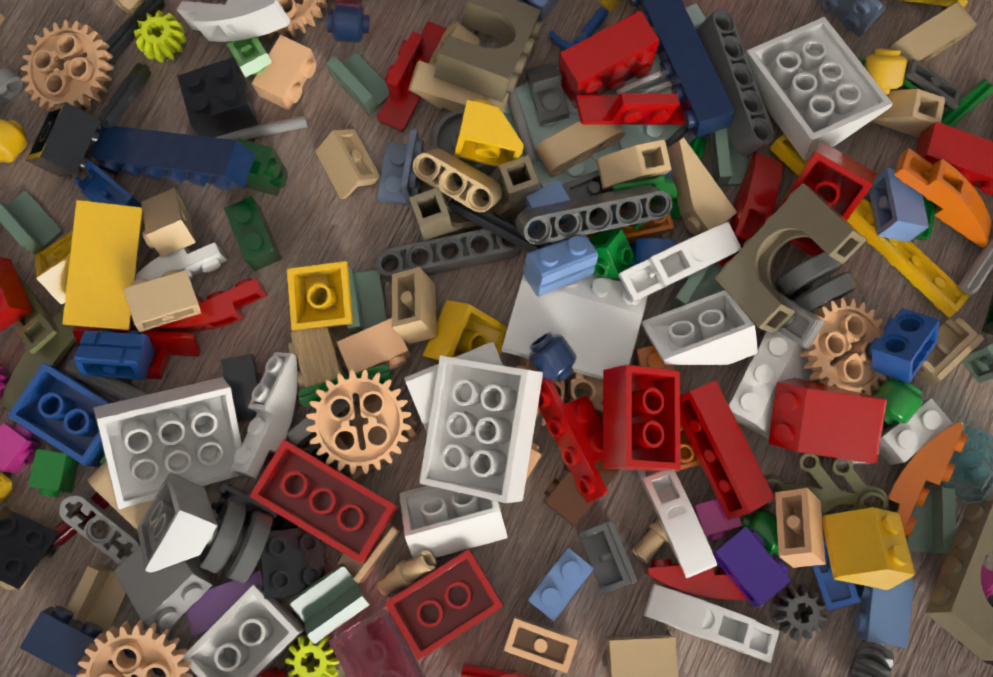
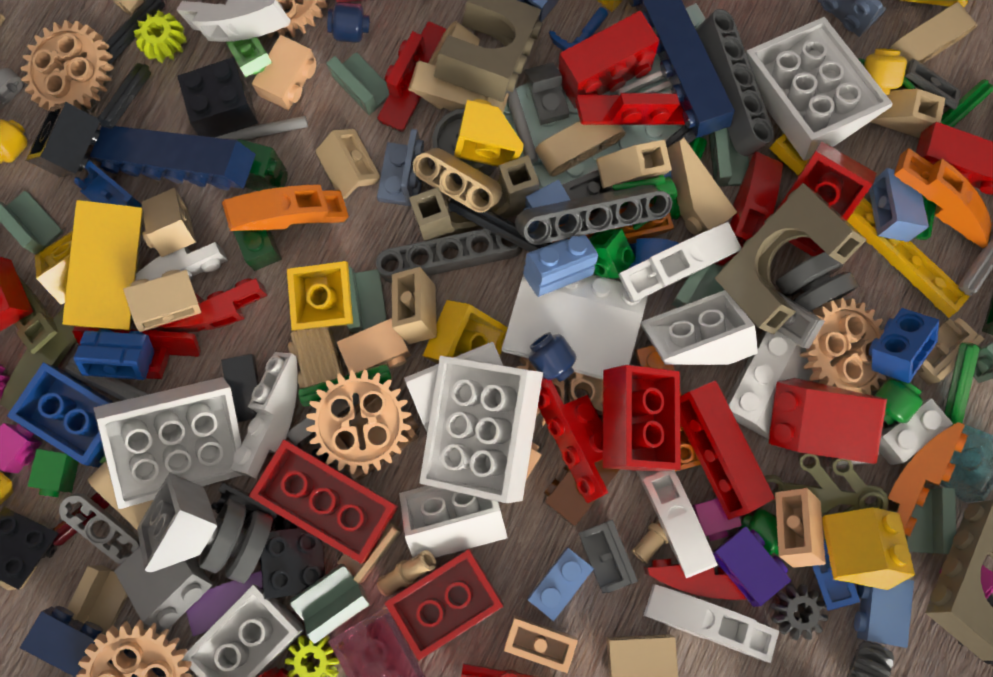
none -> orange slope [222,185,349,231]
none -> green axle [944,342,980,428]

